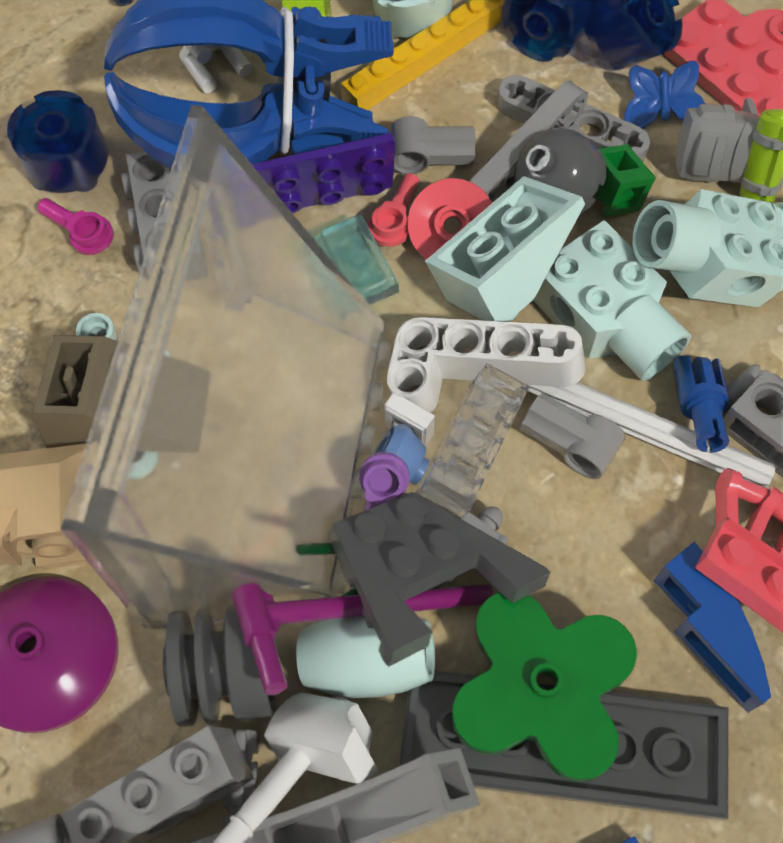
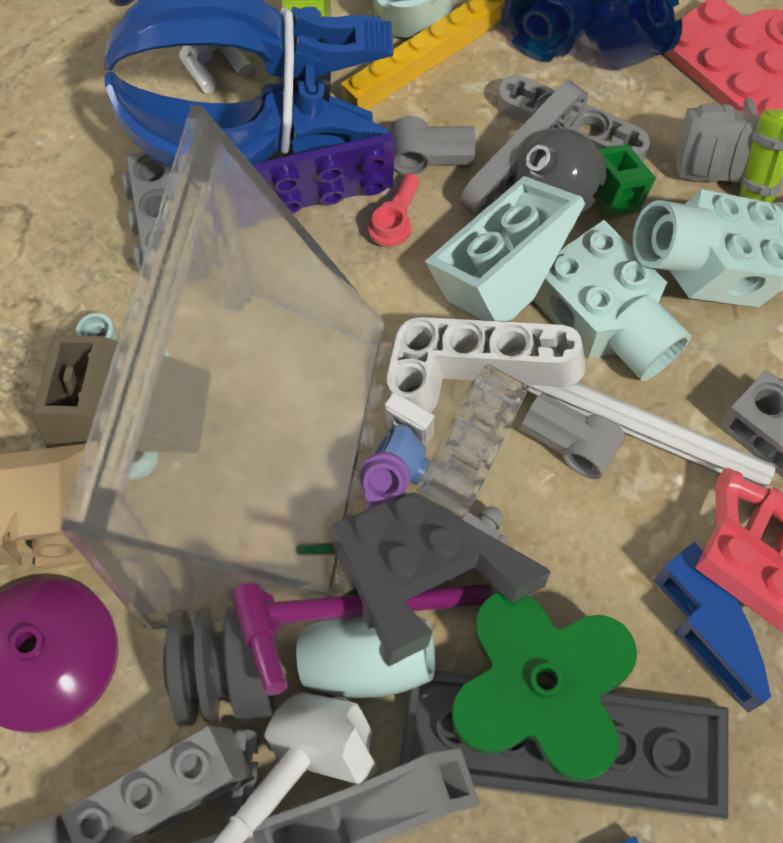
clear blue brick [7,90,108,193] -> none
dark pink plate [37,198,114,255] -> none
clear light blue plate [302,214,399,317] -> none
coral dish [408,178,492,260] -> none
blue piece [624,60,705,129] -> none
blue arm [673,355,730,453] -> none
light grey piece [727,364,780,407] -> none

